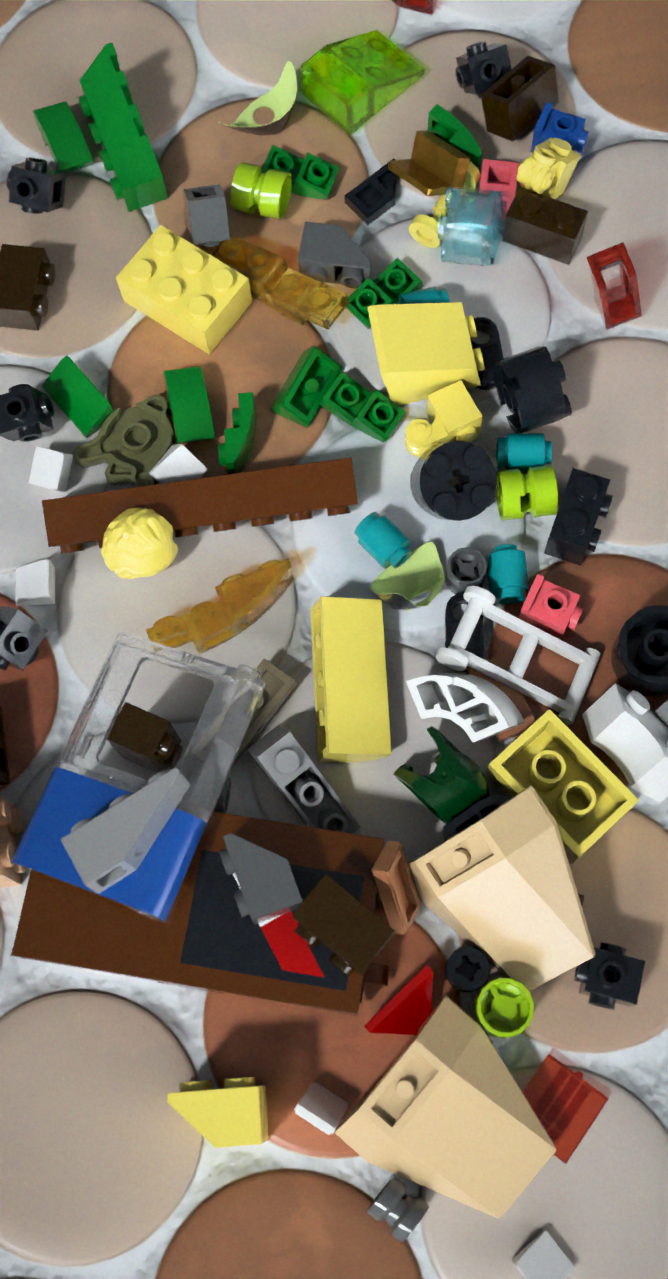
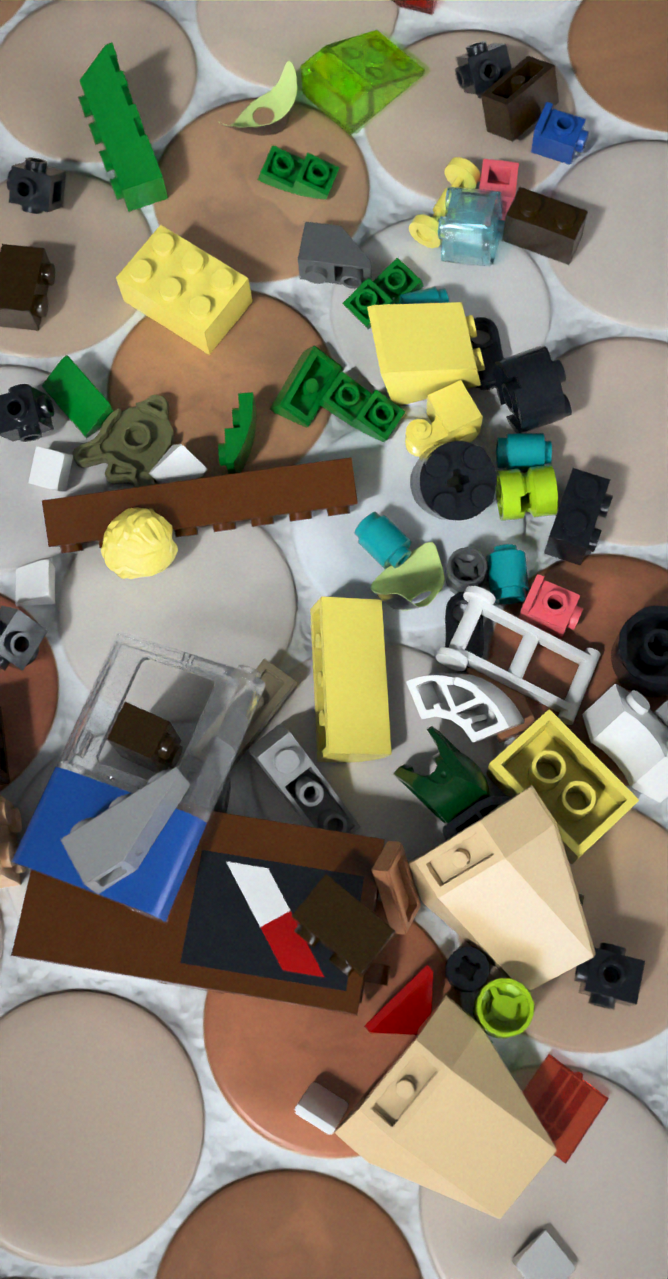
green slope [33,101,93,173] -> none
clear yellow slope [146,558,294,655] -> none
green slope [163,366,215,444] -> none
light yellow slope [167,1077,269,1148] -> none
dark grey slope [184,184,230,247] -> none
clear yellow slope [211,233,349,330] -> none
dark grey slope [219,833,303,925] -> none
lime wheel [230,162,292,220] -> none
black tile [345,158,397,225] -> none
dark grey wheel [366,1175,429,1243] -> none
pearl gold panel [388,130,470,196] -> none
green slope [428,104,482,171] -> none
light yellow brick [516,137,581,199] -> none
clear red window [586,242,642,330] -> none

